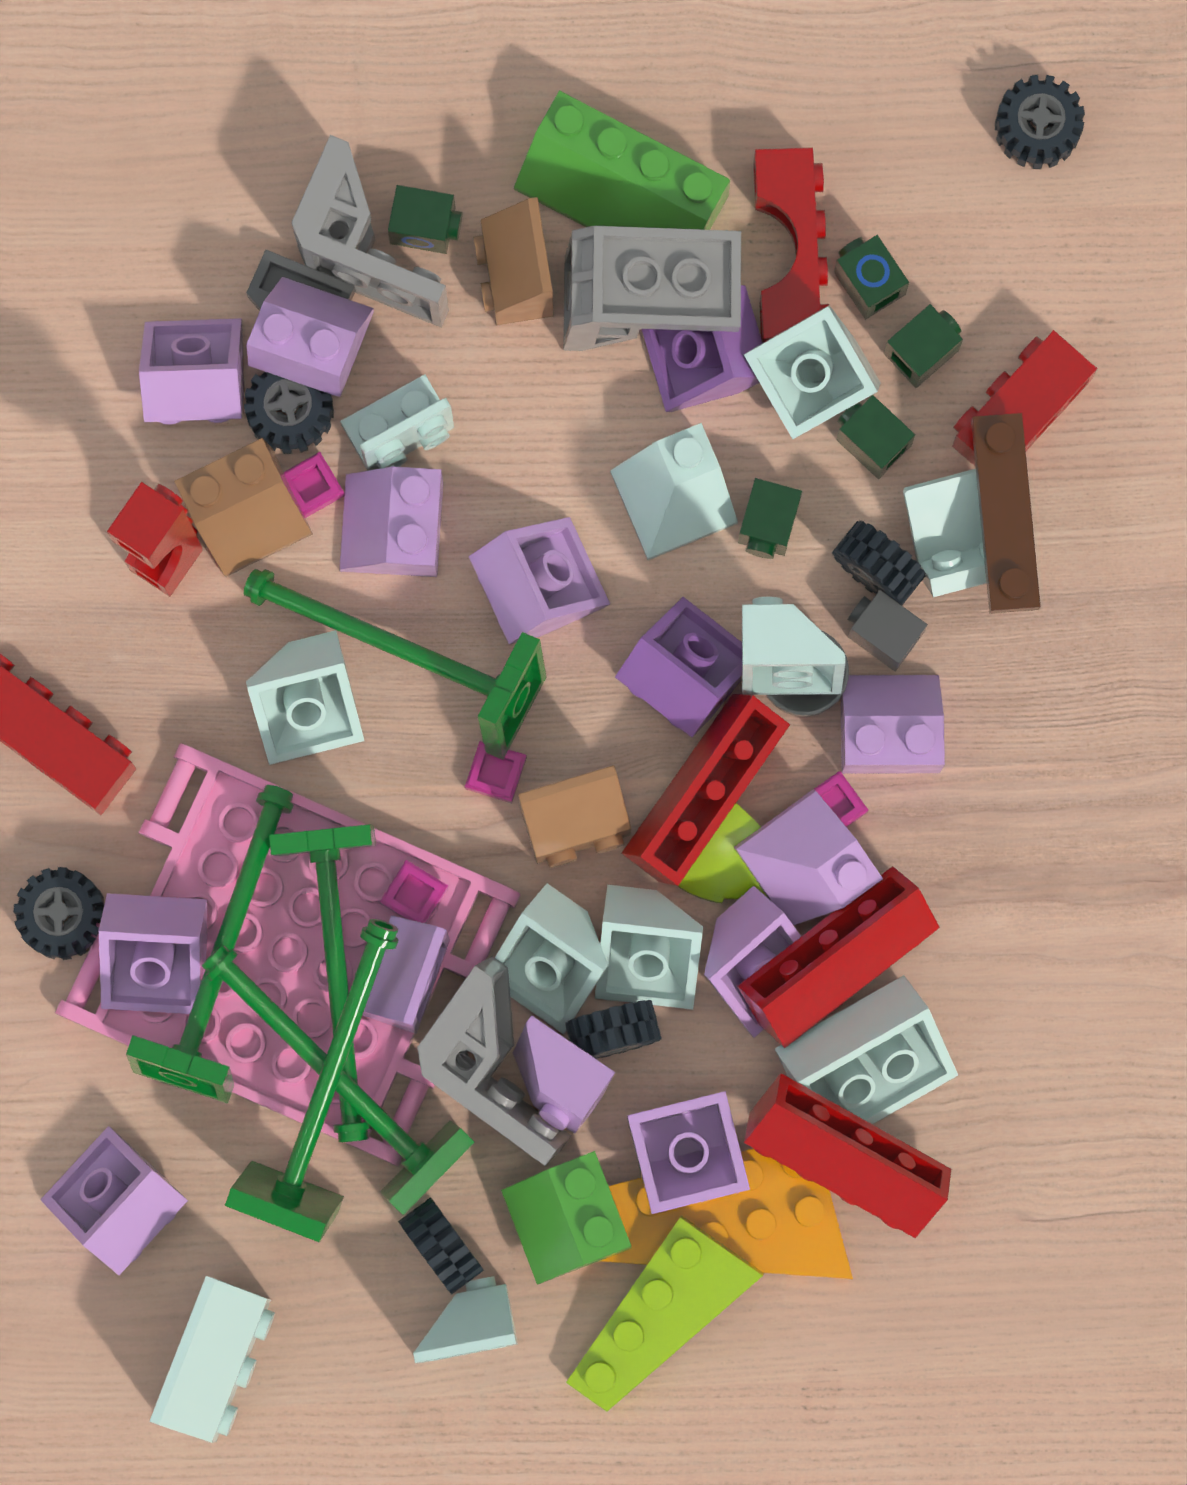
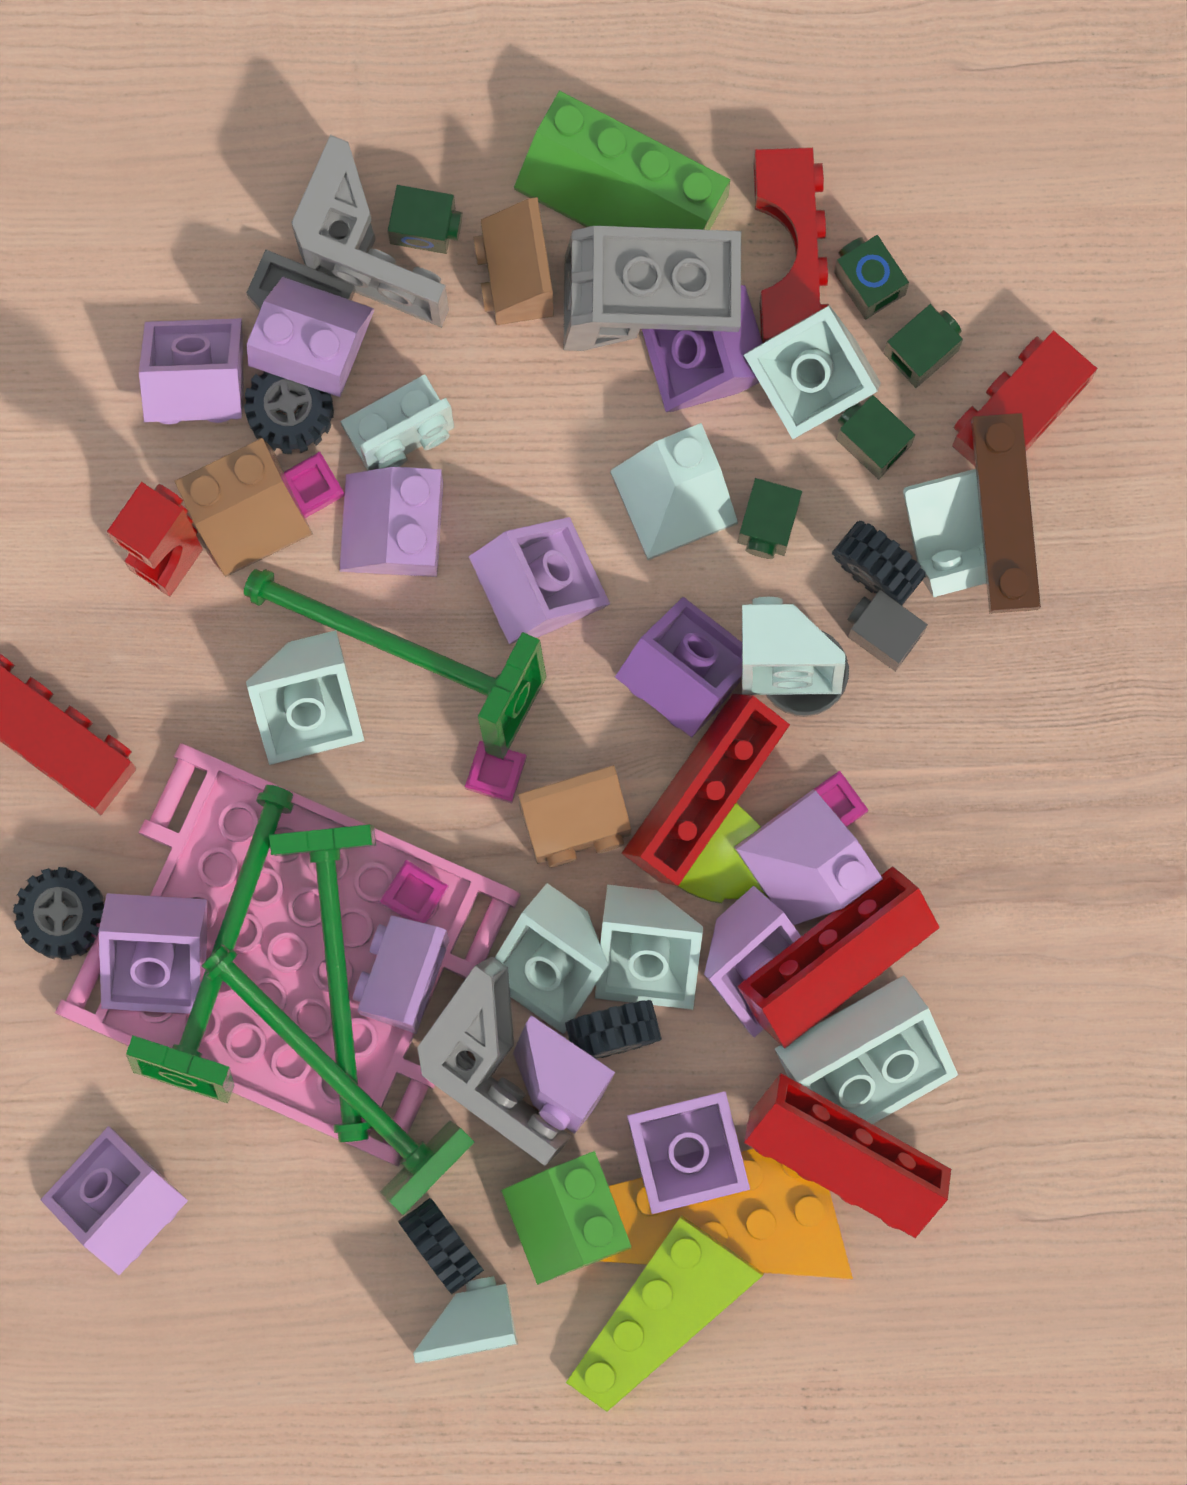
light aqua slope [149,1276,275,1443] -> none
green tile [225,919,399,1242] -> none
lavender slope [841,675,945,774] -> none
black wheel [995,75,1085,169] -> none

